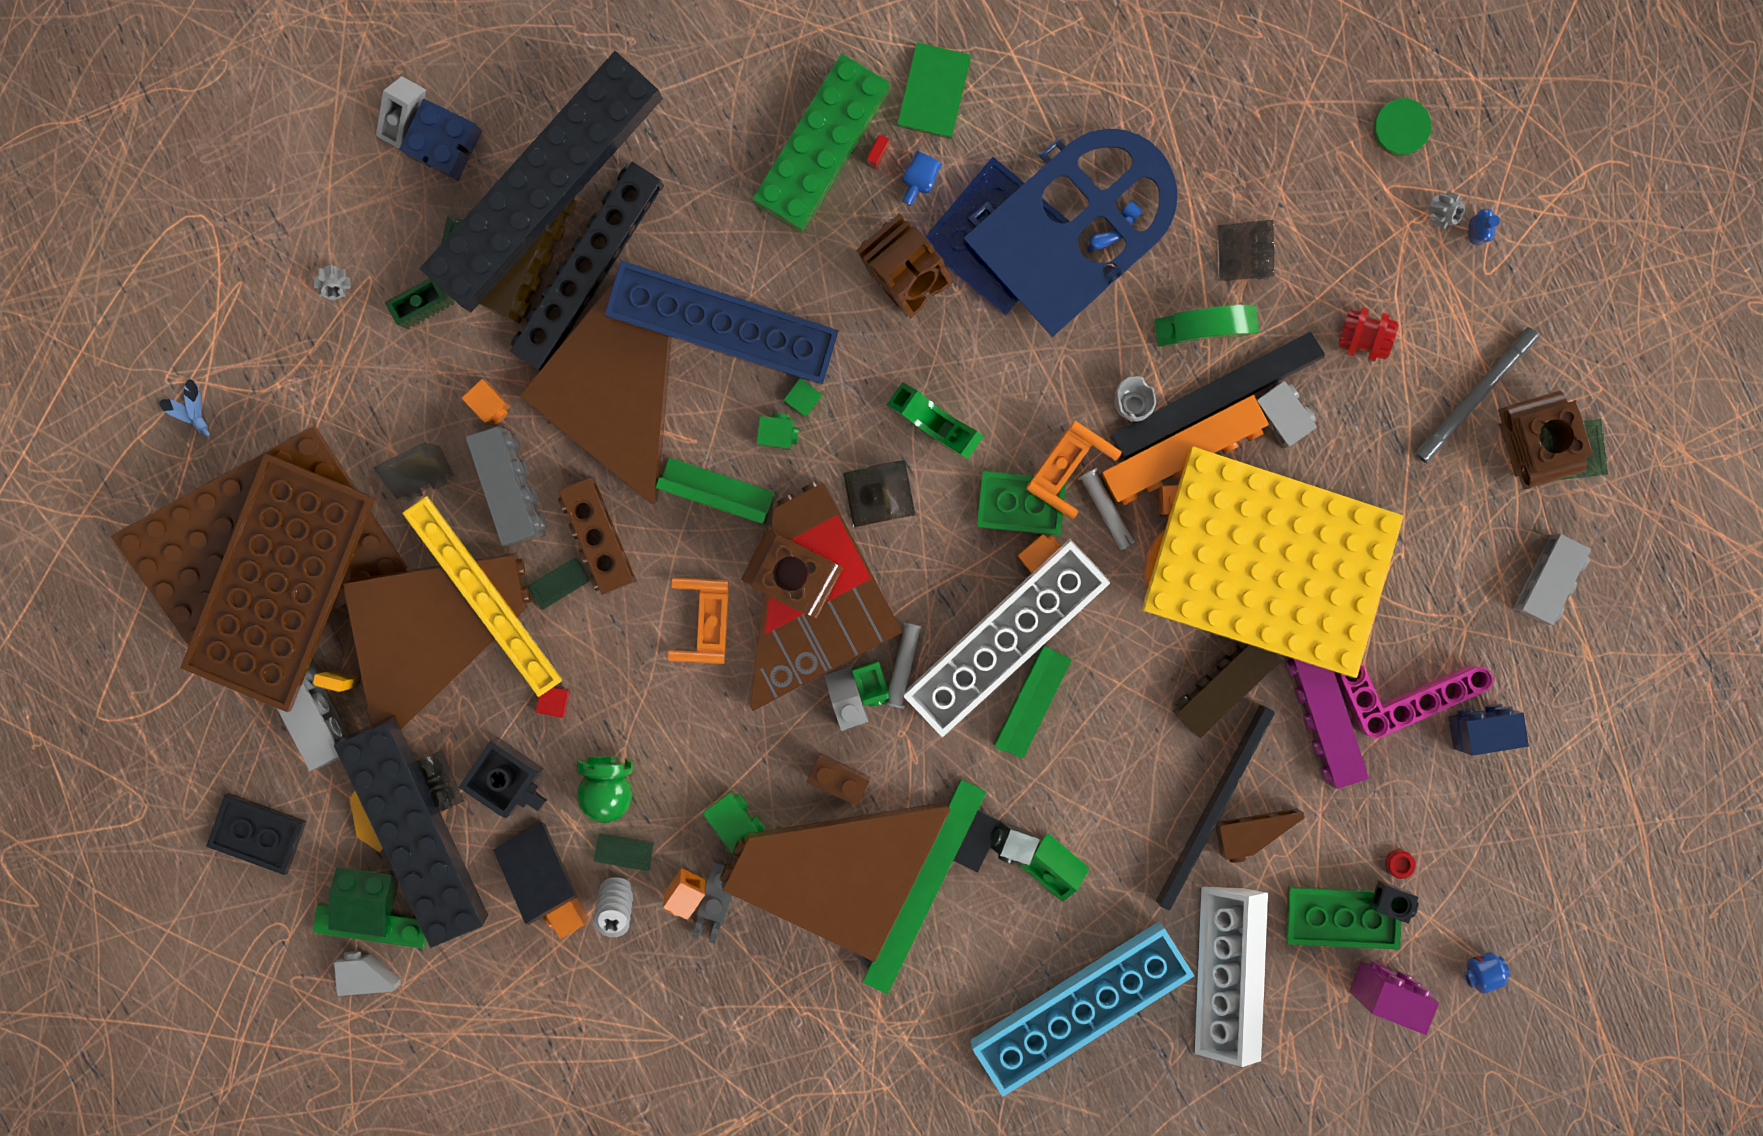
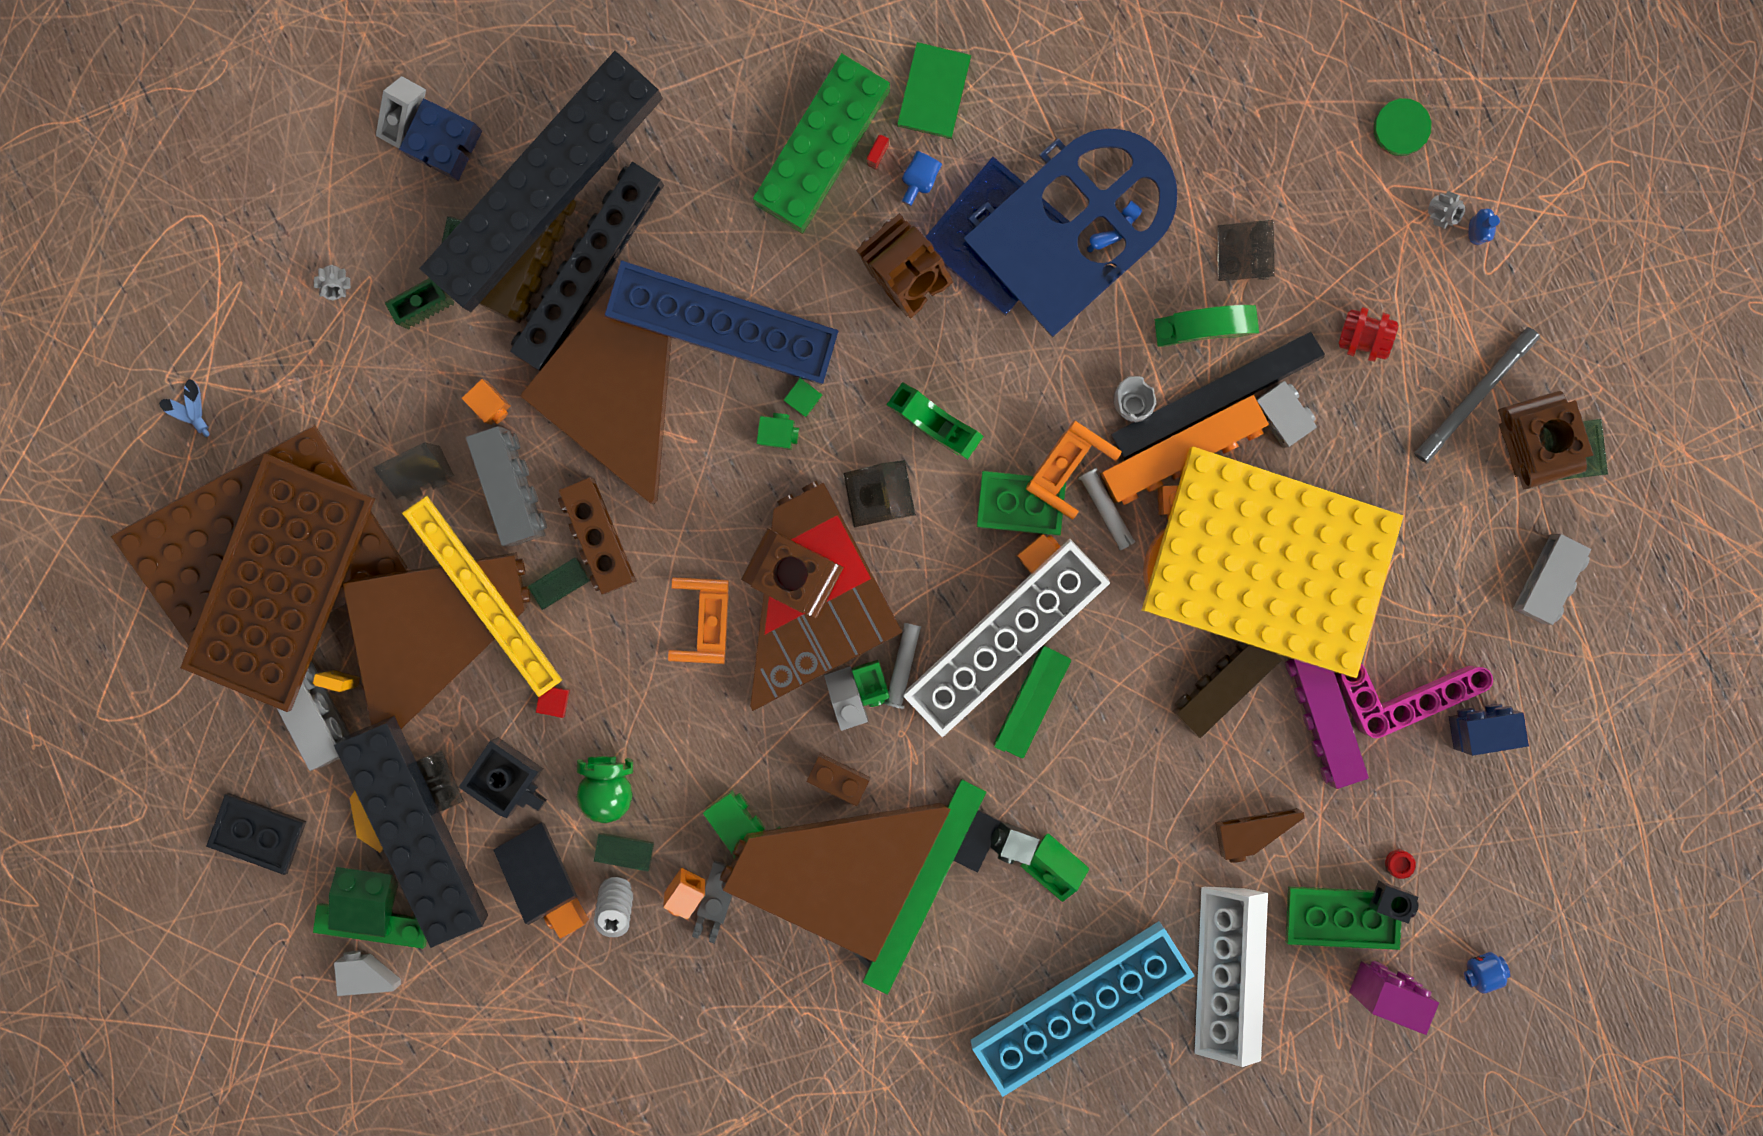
green panel [656,458,774,524] -> none
black tile [1156,705,1275,911] -> none

